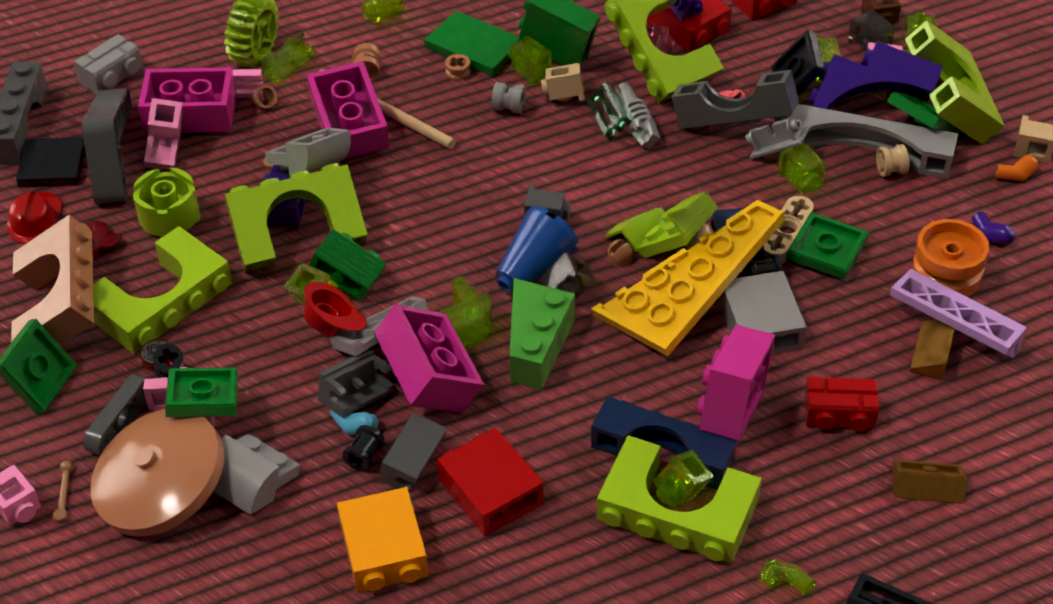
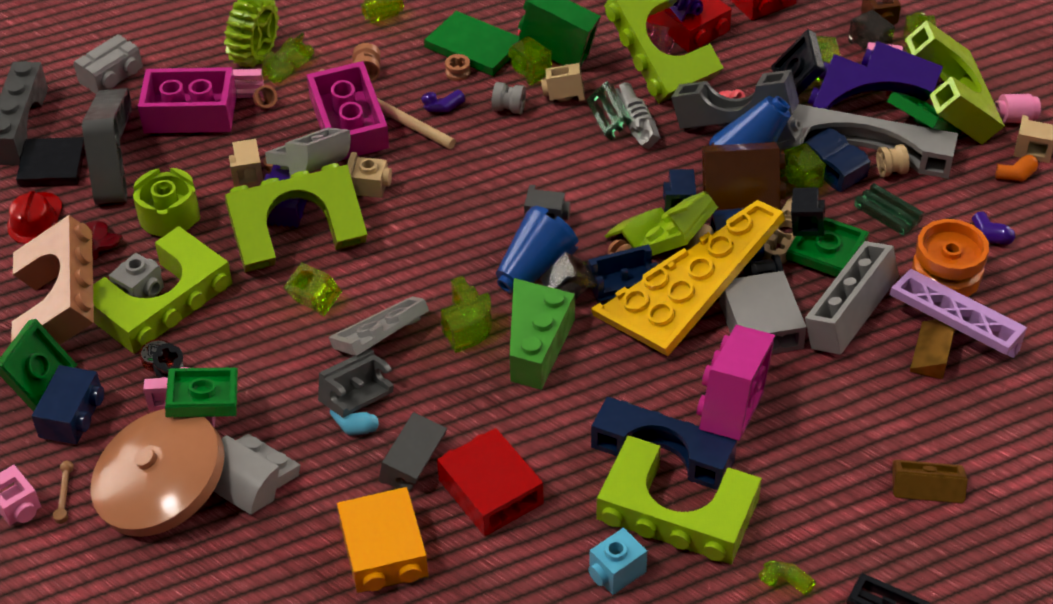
dark grey beam [83,374,149,456] -> none
bright pink brick [144,98,182,170] -> none
red piece [303,281,367,337] -> none
green brick [308,229,387,302] -> none
black bush [342,425,385,471] -> none
dark pink brick [374,304,484,413] -> none
clear neon green brick [653,449,714,508] -> none
red brick [804,377,879,431] -> none
none -> dark blue brick [31,365,104,445]
none -> light grey brick [109,252,164,298]
none -> tan brick [228,139,264,187]
none -> tan brick [347,152,392,198]
none -> dark purple arm [421,90,465,113]
none -> dark blue hinge [588,244,658,305]
none -> medium azure brick [589,527,647,595]
none -> dark blue brick [663,169,696,212]
none -> reddish brown brick [702,142,786,210]
none -> blue cone [709,96,791,145]
none -> black brick [791,187,825,236]
none -> dark blue brick [800,128,871,192]
none -> light grey brick [805,241,899,355]
none -> clear green tile [854,183,924,236]
none -> bright pink brick [995,94,1041,124]

